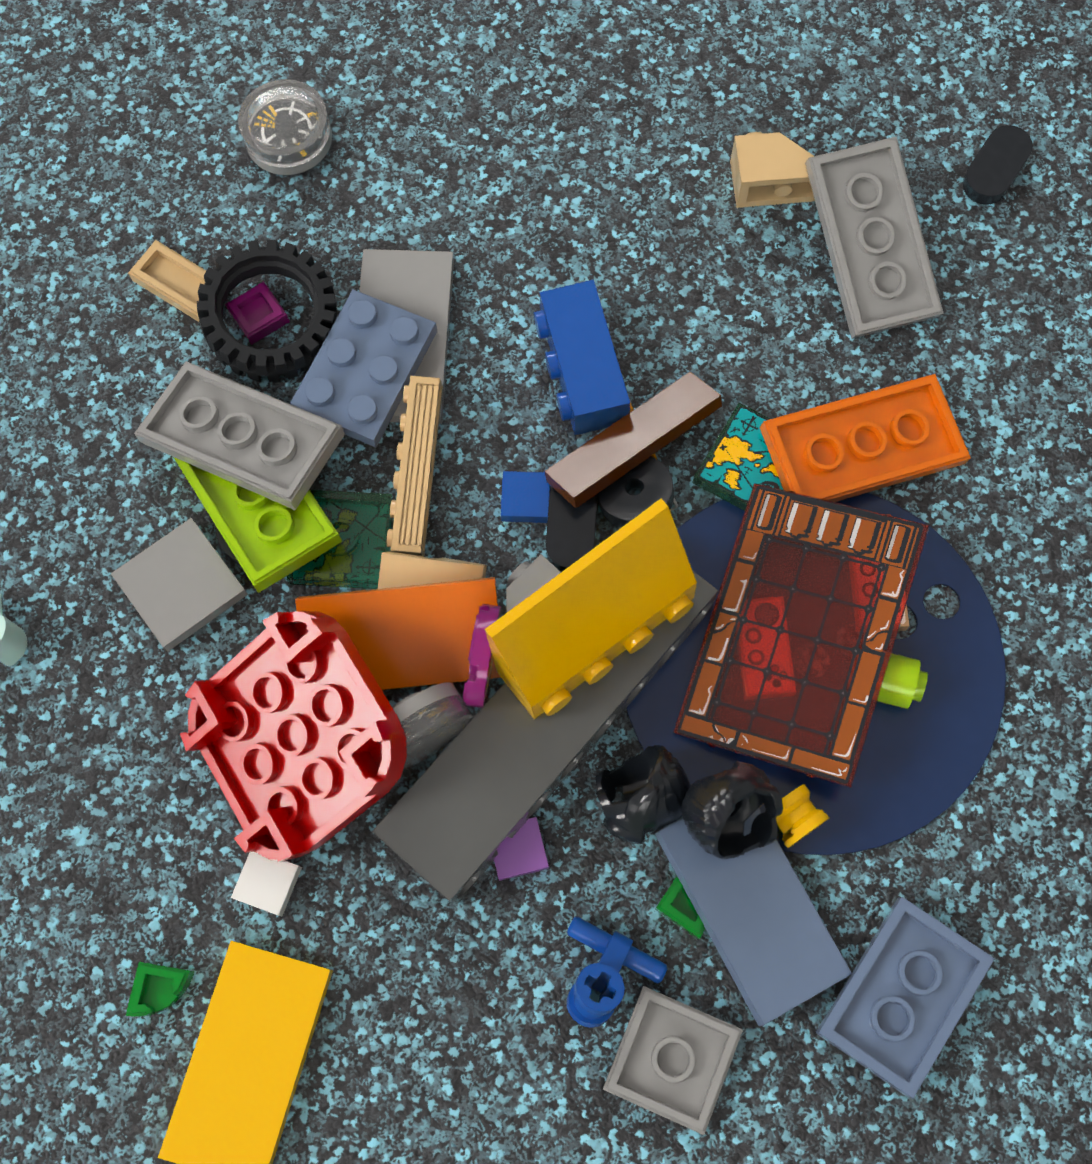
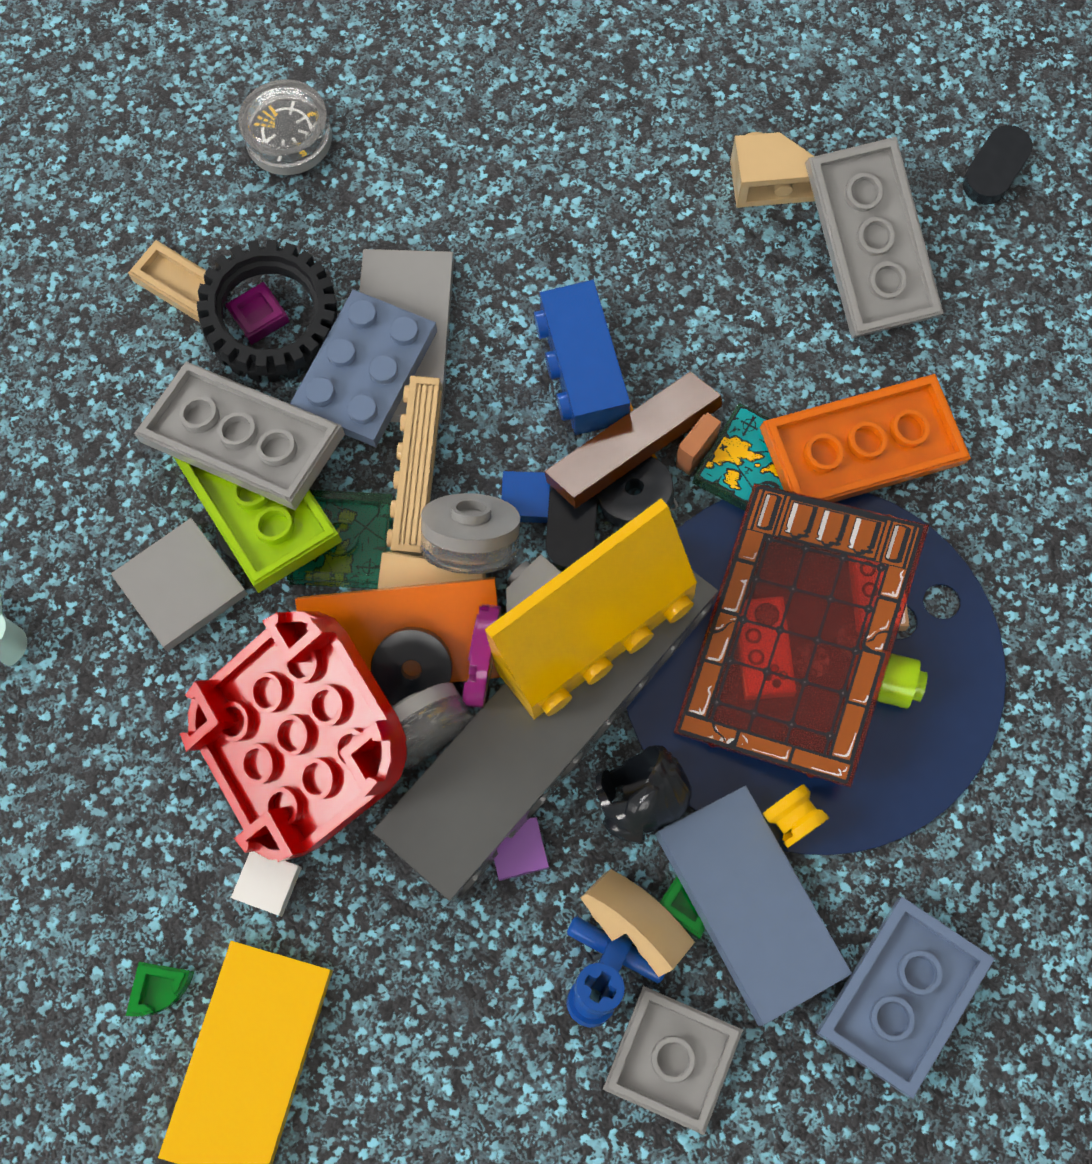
black hair [681,761,783,859] -> none
none -> black piece [371,627,452,705]
none -> light grey piece [421,493,520,574]
none -> tan slope [580,869,695,977]
none -> nougat tile [676,412,721,476]

